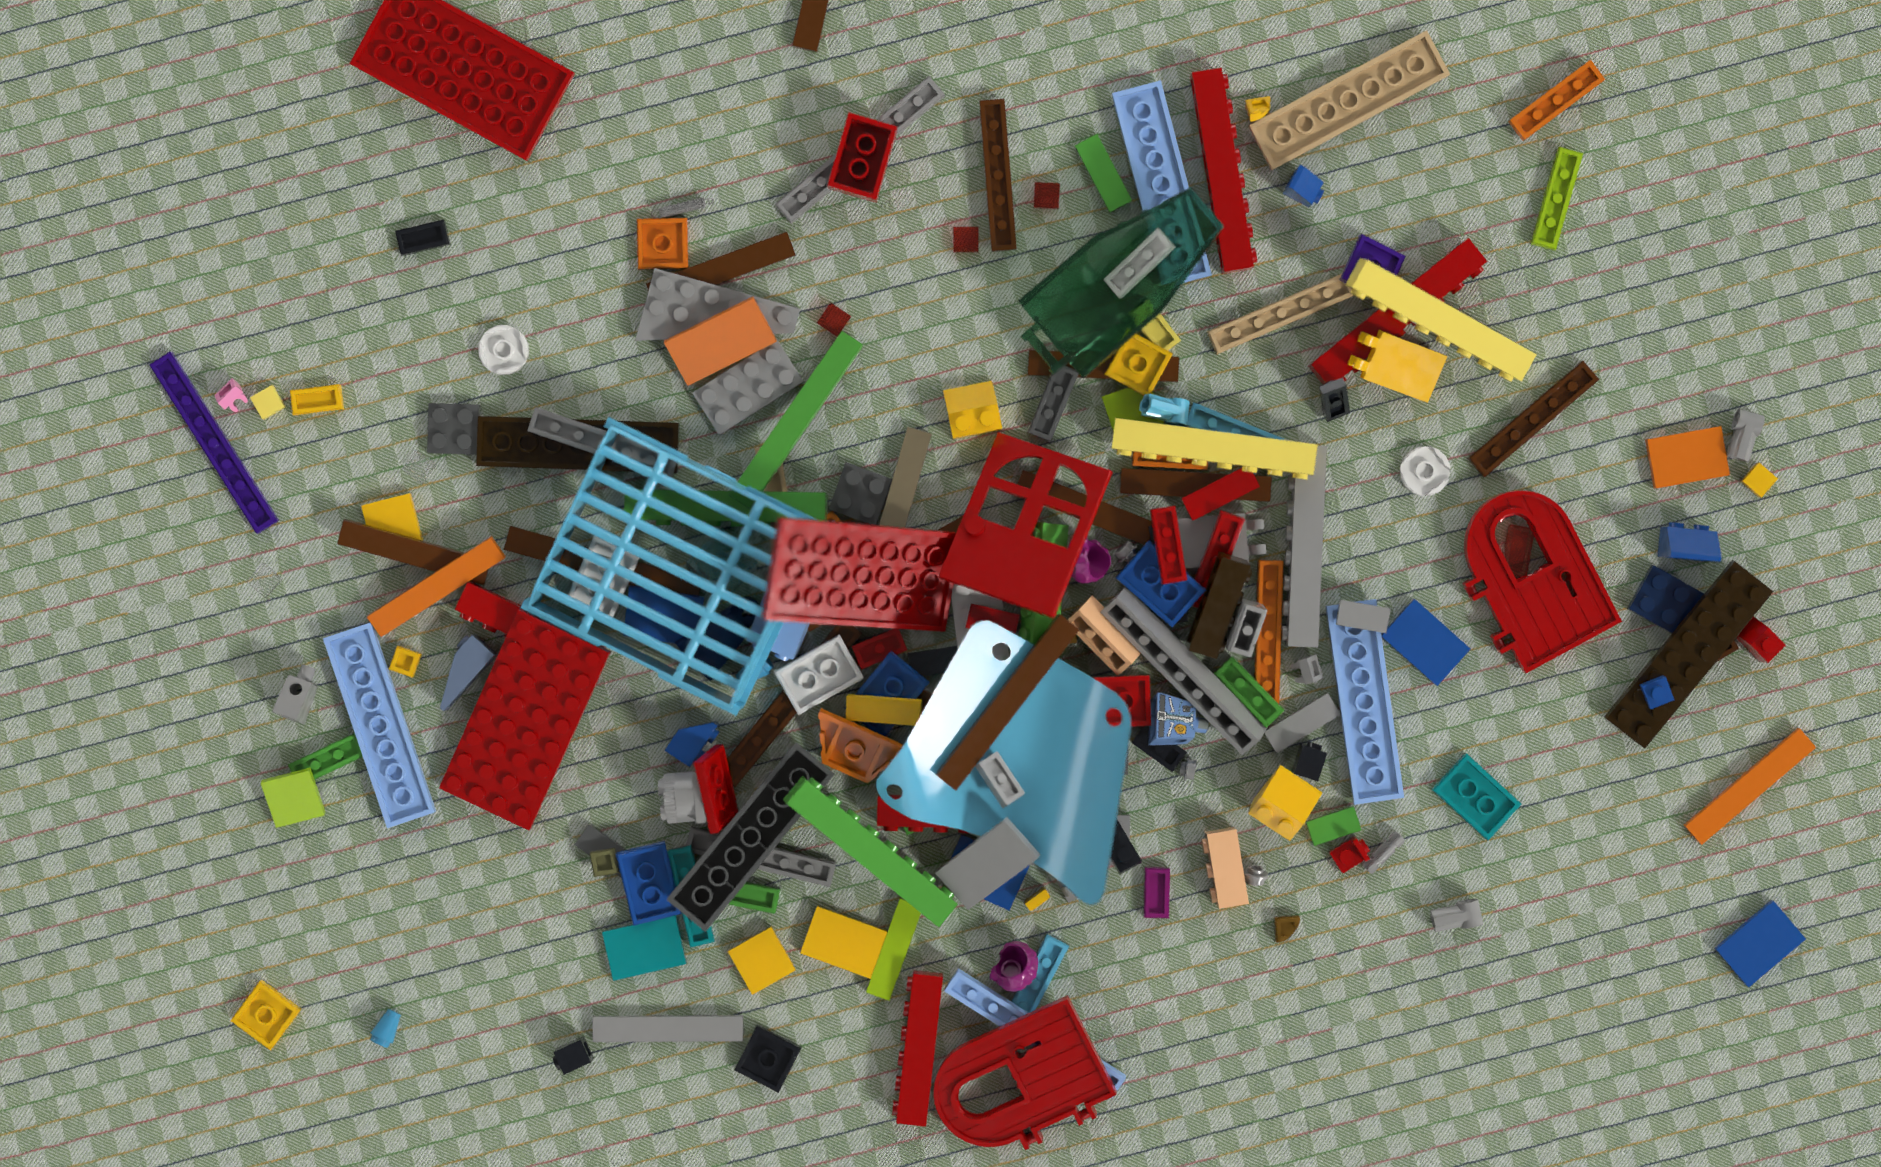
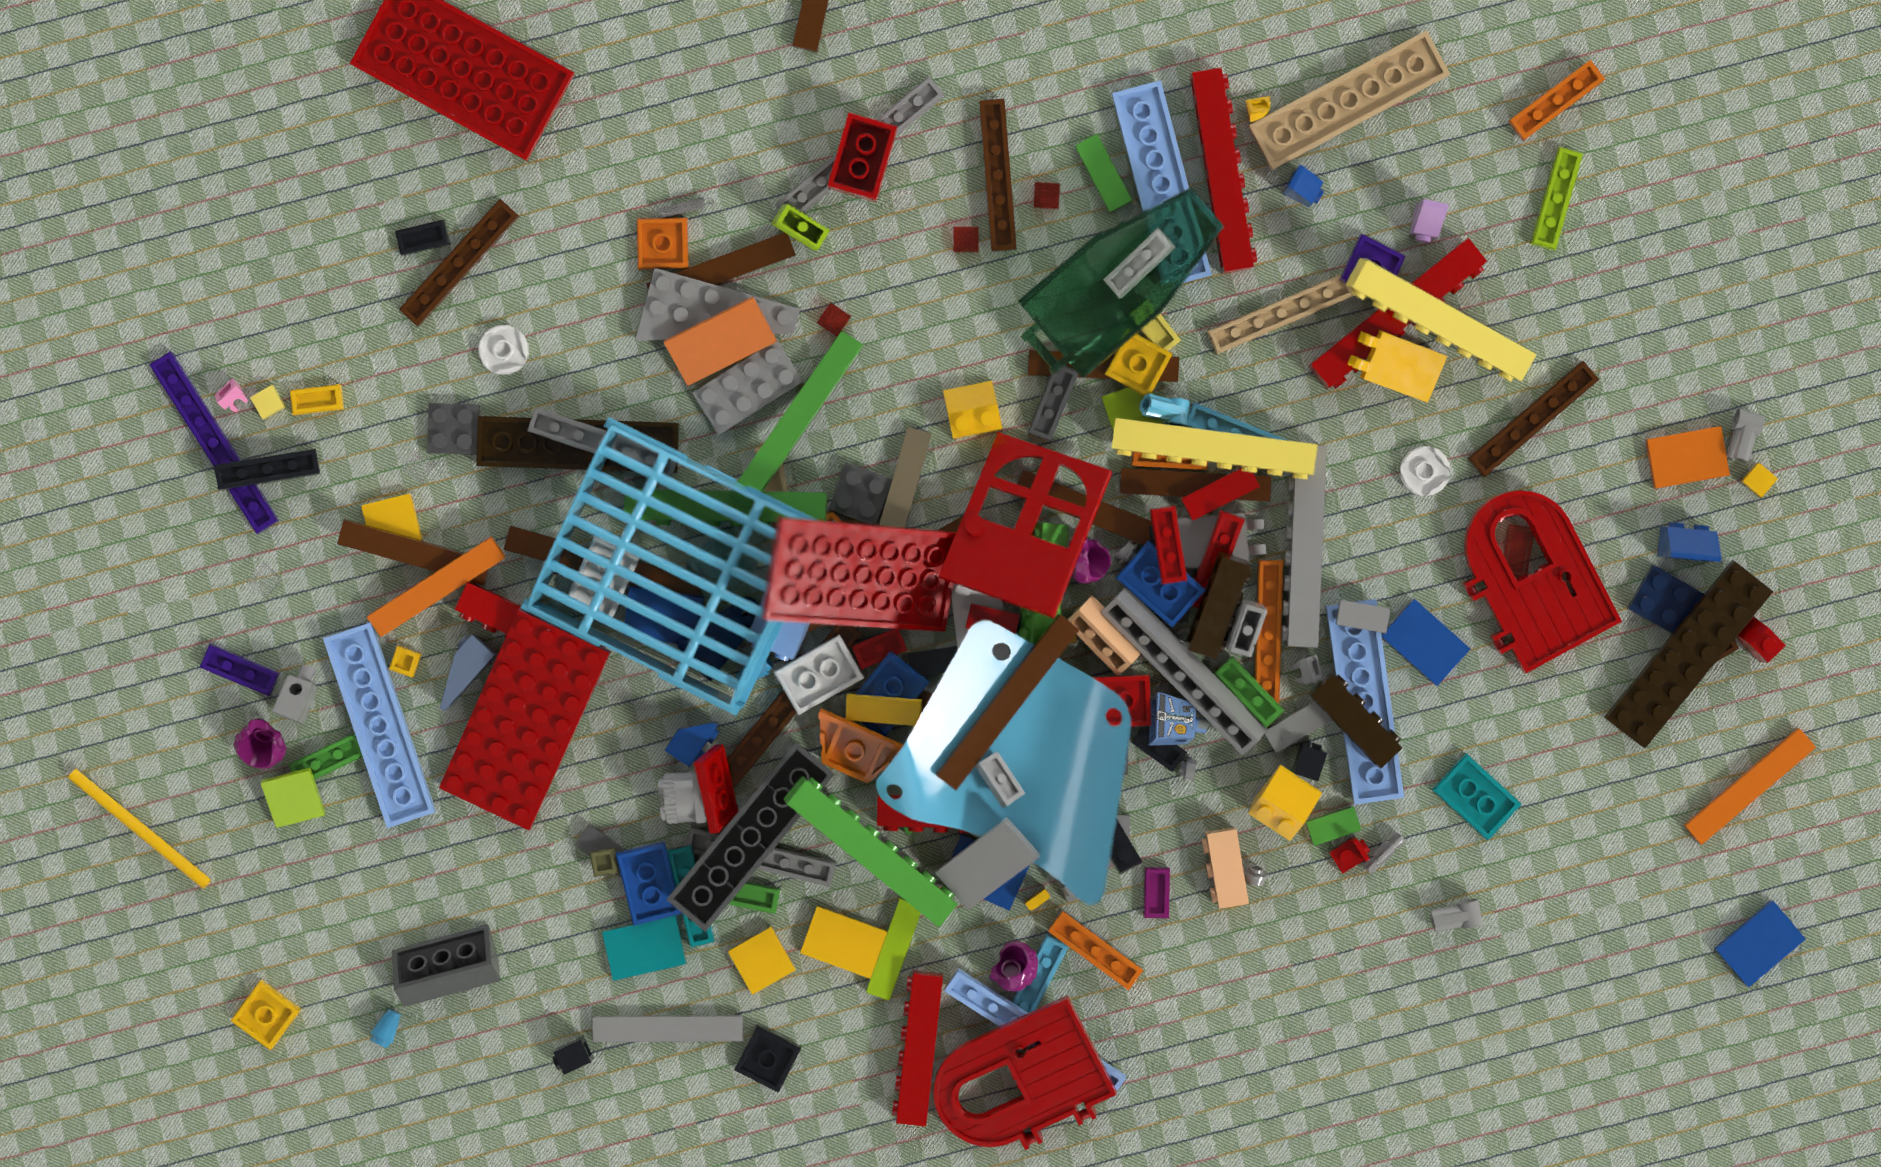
pearl gold tile [1274,915,1300,943] -> none
black plate [1319,377,1350,422] -> none
blue plate [1640,675,1674,709] -> none
none -> yellow piece [68,769,212,889]
none -> dark purple tile [200,644,280,696]
none -> black plate [214,449,321,491]
none -> magenta hair [233,719,287,769]
none -> dark grey slope [392,925,501,1007]
none -> reddish brown tile [399,199,520,327]
none -> lime brick [771,204,830,251]
none -> orange plate [1048,910,1144,990]
none -> dark brown brick [1308,674,1403,769]
none -> lavender slope [1409,199,1449,243]

